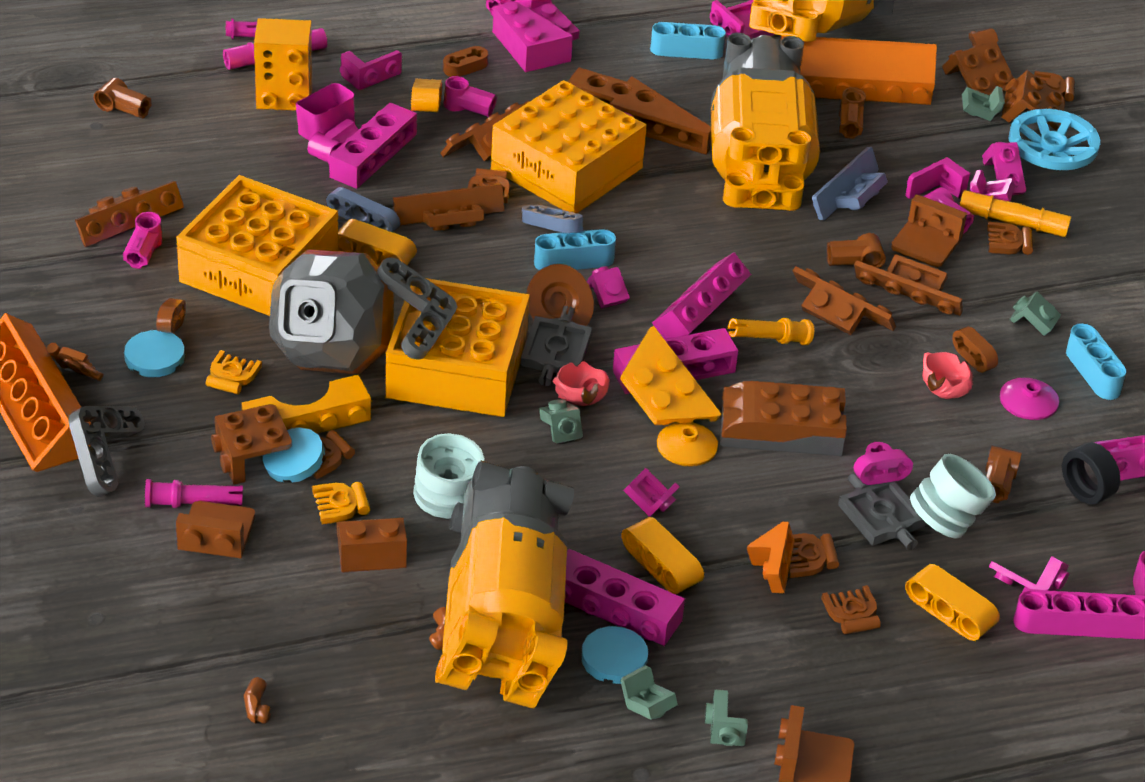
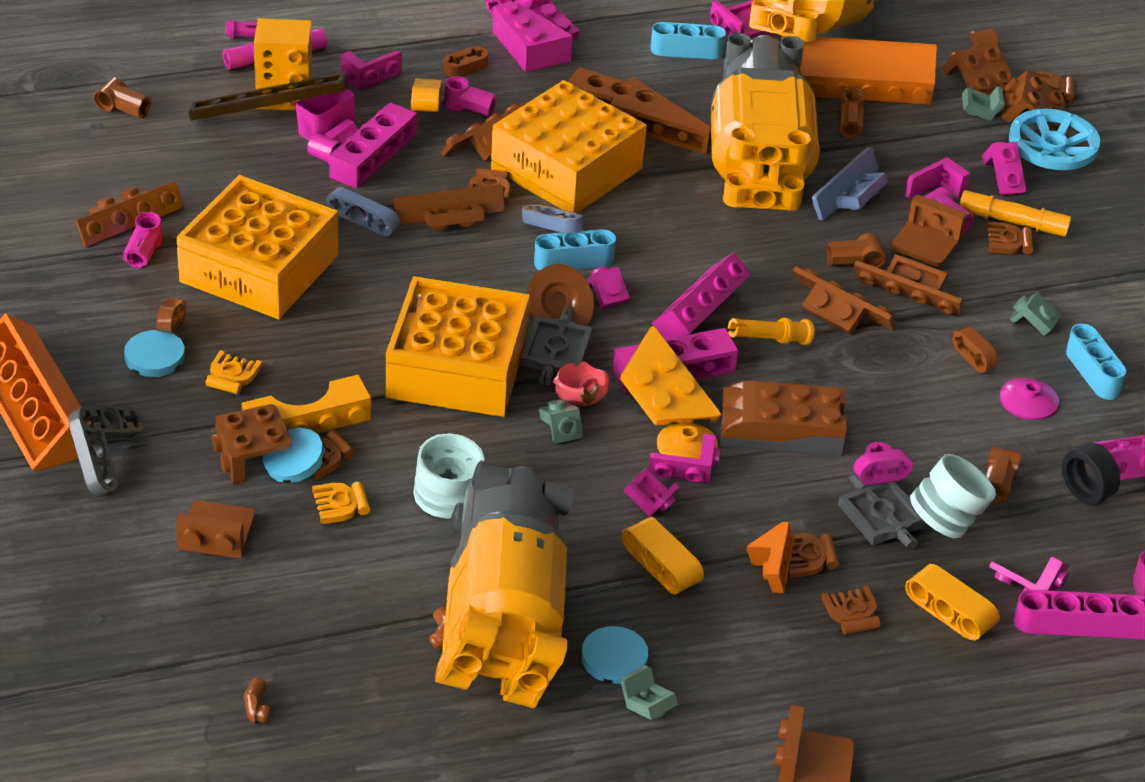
dark orange piece [47,342,104,381] -> none
dark pink pin [145,479,243,508] -> none
dark grey rock [269,250,394,374] -> none
dark orange slope [336,517,407,572] -> none
light orange beam [338,219,417,273] -> none
dark grey beam [377,257,457,360] -> none
dark pink brick [565,549,685,646] -> none
sand green bracket [705,689,748,746] -> none
coral hair [922,352,973,399] -> none
dark pink bracket [970,170,1015,201] -> none
none -> dark brown tile [188,72,349,121]
none -> dark pink bracket [649,434,721,483]

